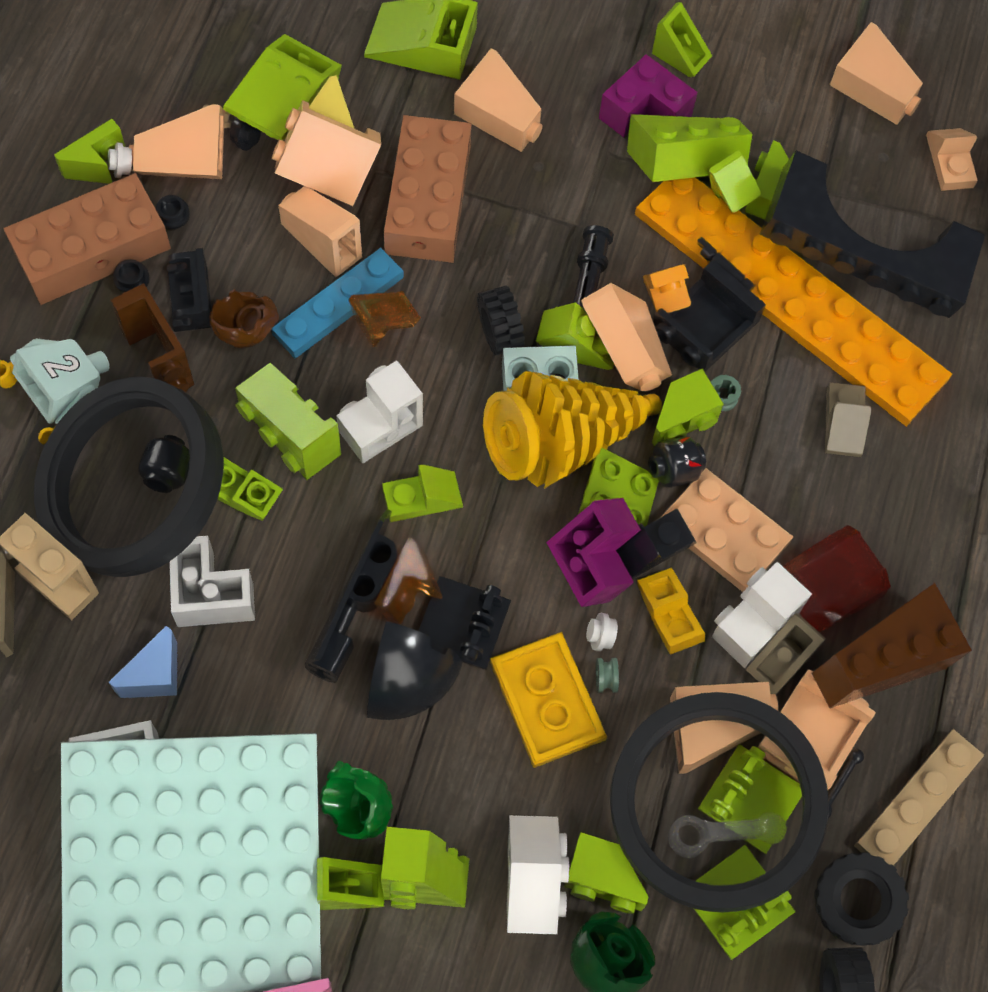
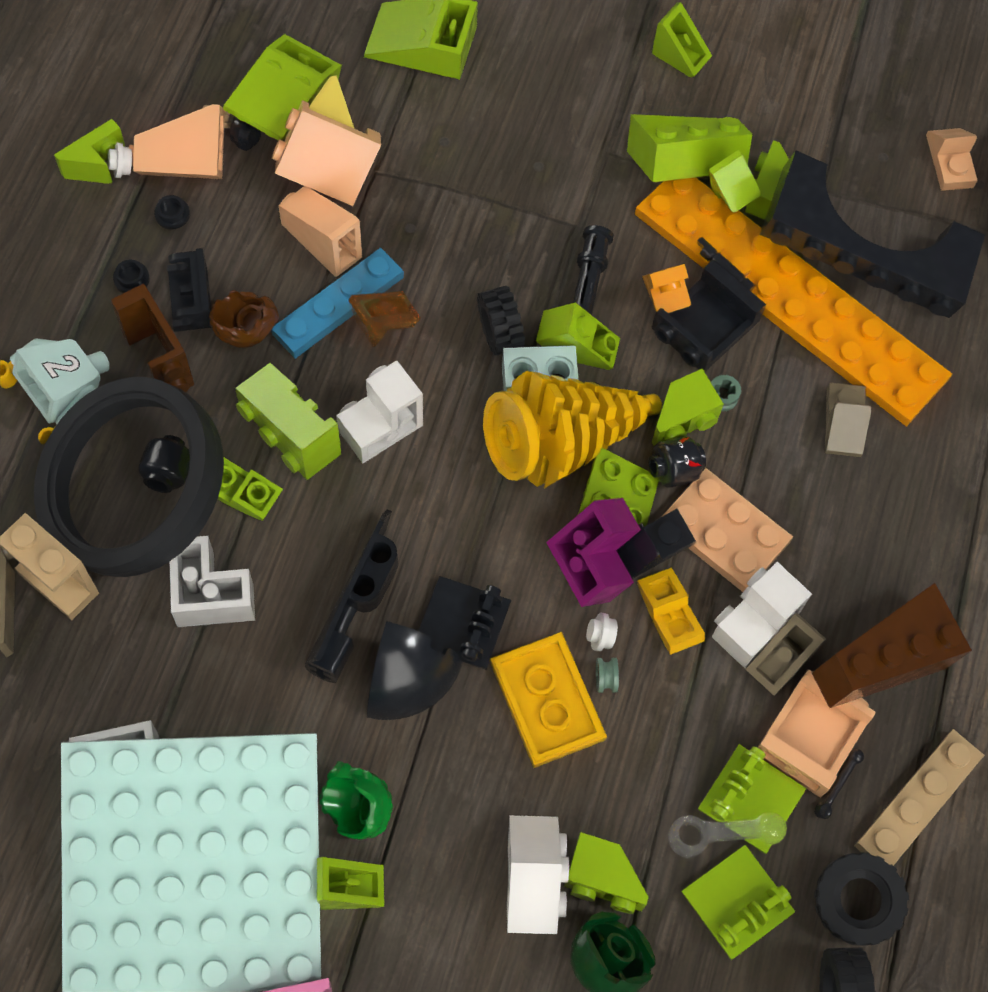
nougat brick [3,173,171,305] -> none
light blue slope [109,626,177,698] -> none
clear orange slope [374,538,443,625] -> none
lime wedge [381,827,470,909] -> none
lime slope [382,465,463,522] -> none
nougat brick [384,115,472,263] -> none
light nougat slope [454,48,542,152] -> none
light nougat slope [581,283,672,391] -> none
magenta brick [599,54,698,138] -> none
black tyre [610,692,829,912] -> none
light nougat slope [670,682,778,774] -> none
clear red slope [783,525,891,632] -> none
light nougat slope [830,22,923,125] -> none

